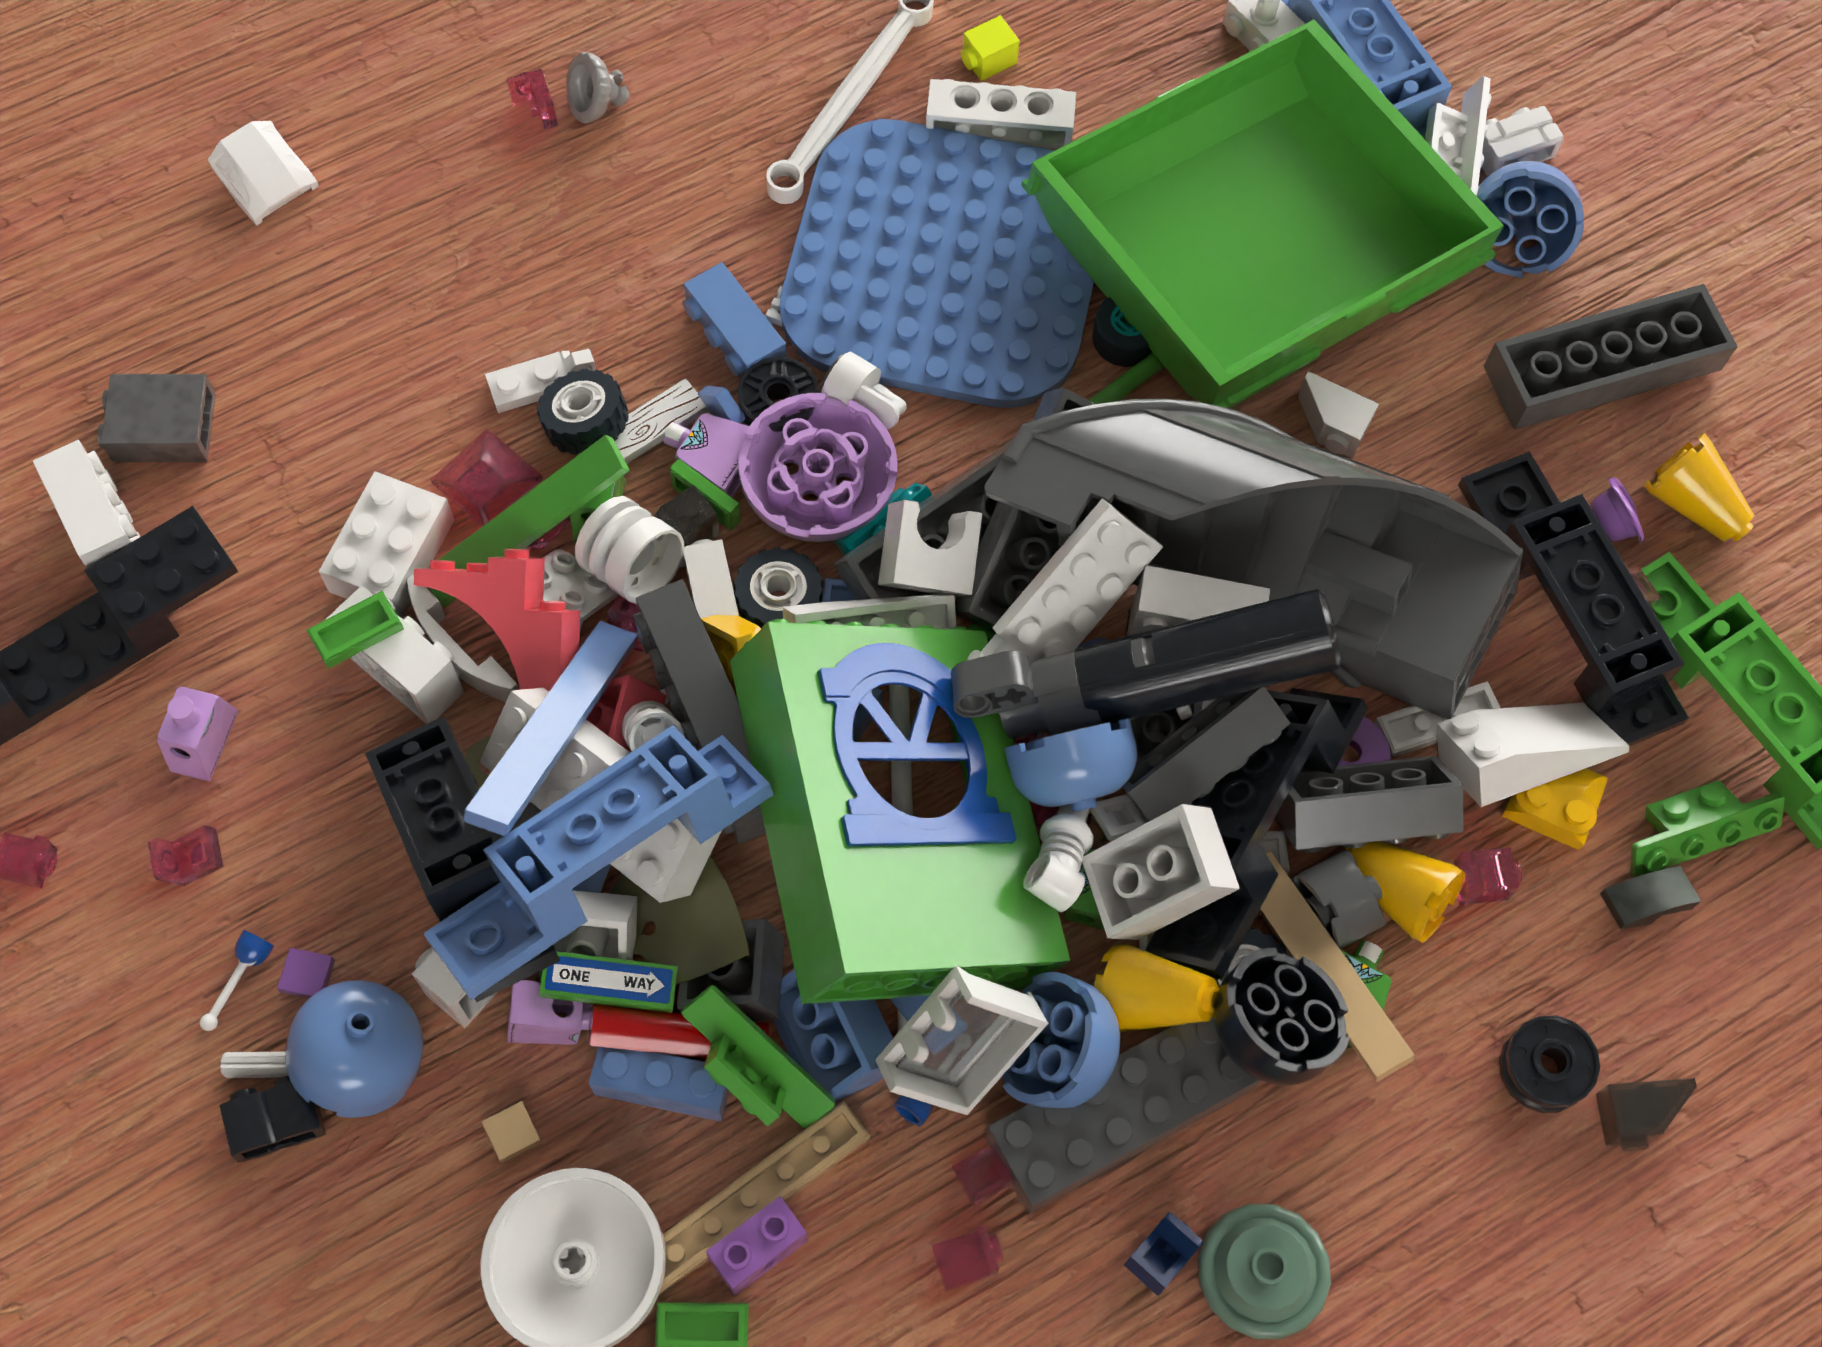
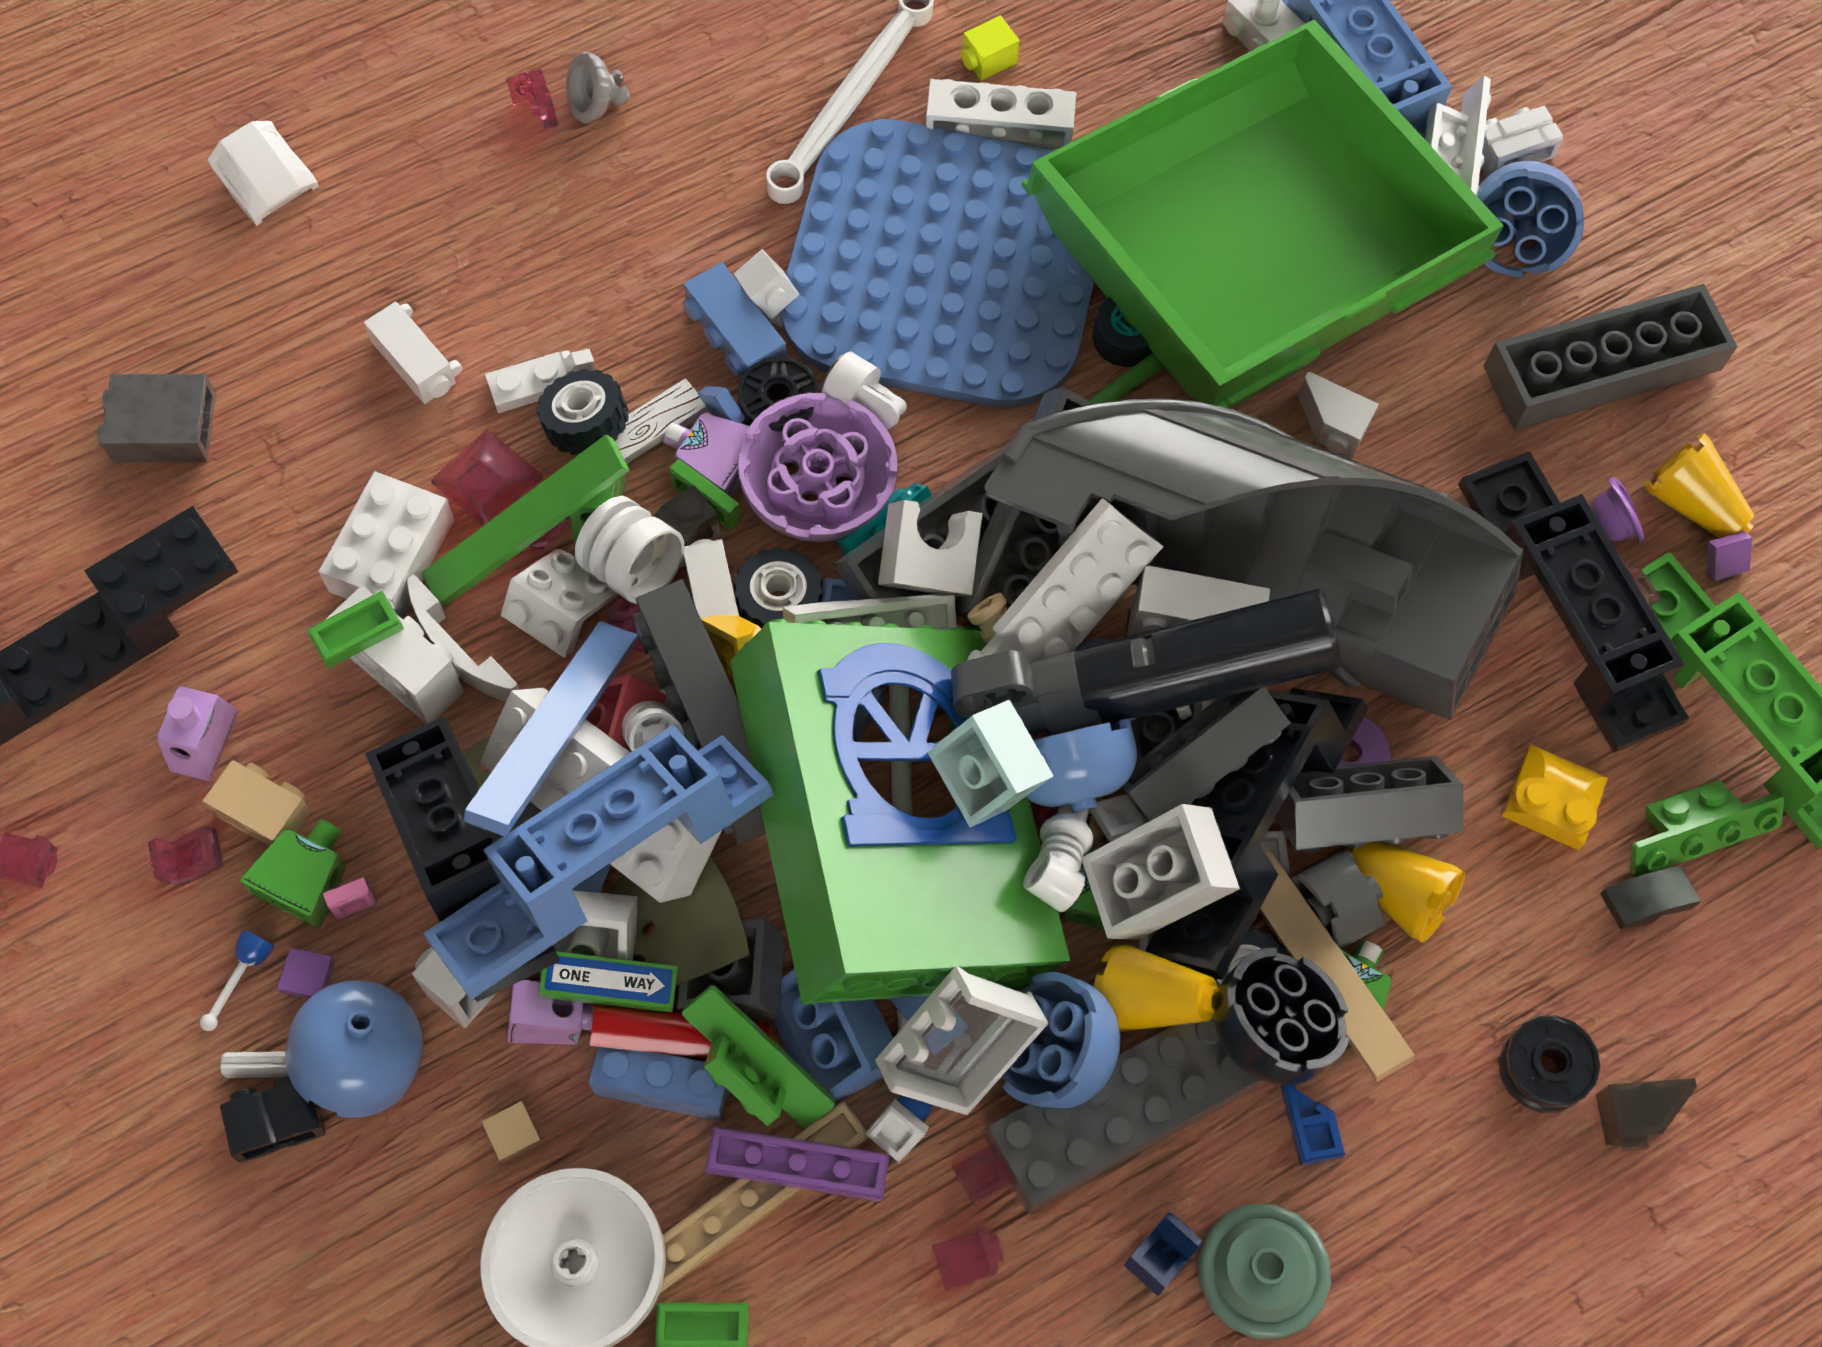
white brick [33,440,141,568] -> none
coral arch [413,549,580,691] -> none
medium lavender brick [706,1196,808,1296] -> none
white tile [1374,681,1500,759] -> none
white slope [1437,703,1629,807] -> none
clear pink brick [1452,847,1522,905] -> none
none -> tan brick [202,760,311,846]
none -> bright green torso [240,819,345,929]
none -> bright pink tile [323,877,377,919]
none -> white brick [364,301,463,404]
none -> medium lavender tile [705,1126,889,1202]
none -> white brick [734,249,800,319]
none -> white tile [865,1099,929,1162]
none -> light aqua brick [927,700,1053,828]
none -> tan wheel [968,593,1008,644]
none -> blue tile [1280,1085,1345,1166]
none -> medium lavender tile [1707,531,1752,581]

